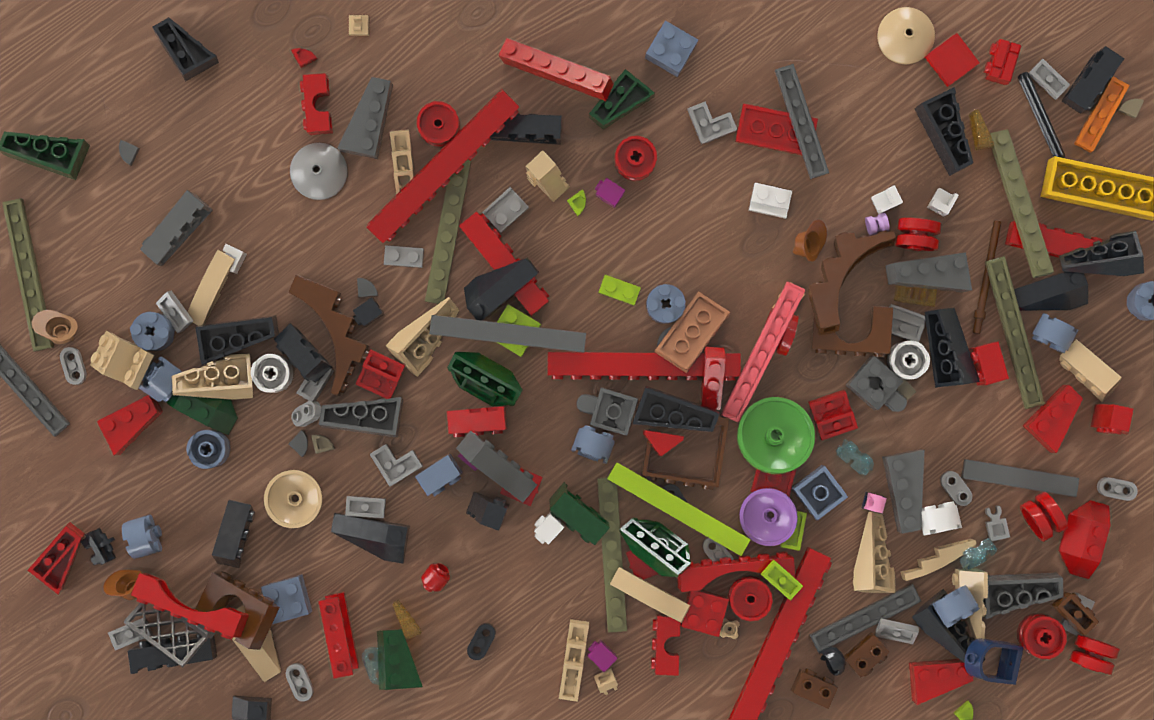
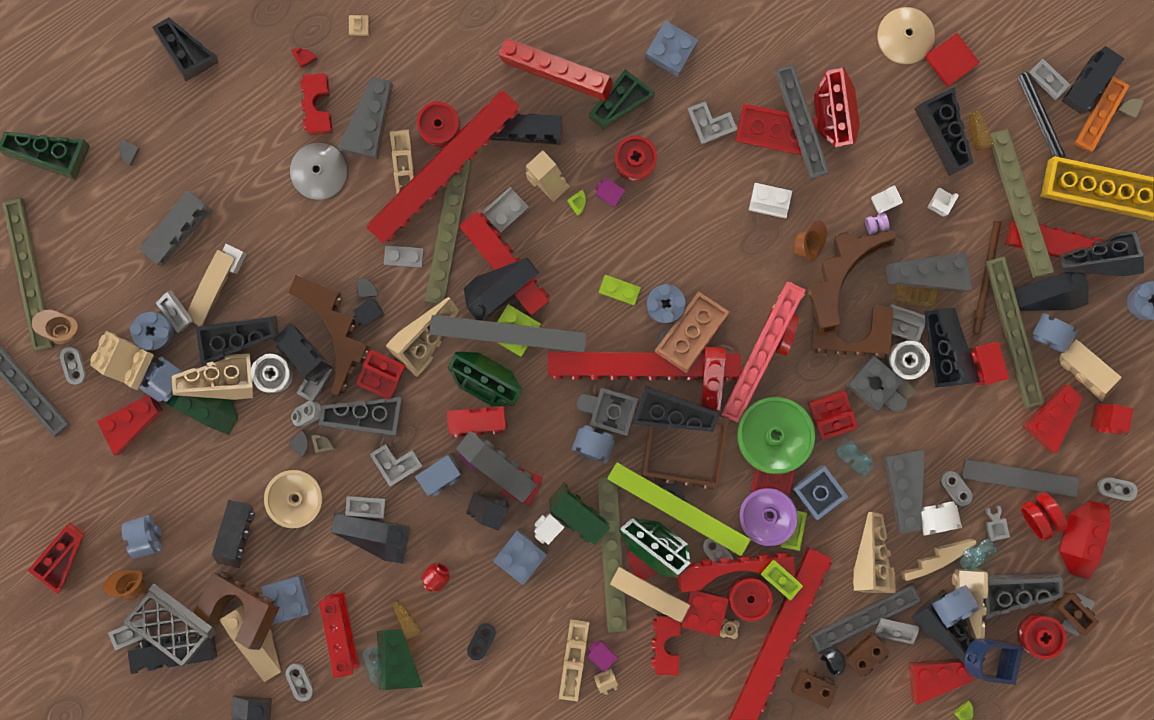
black hips [81,528,116,565] -> none
red arch [131,573,249,640] -> none
sand blue brick [186,430,230,469] -> none
red slope [643,430,684,456] -> none
bright pink leg [861,492,887,514] -> none
red wheel [895,218,942,252] -> none
red brick [983,39,1021,85] -> none
red wheel [1069,634,1120,675] -> none
none -> sand blue brick [493,529,547,585]
none -> red wedge [814,67,860,147]

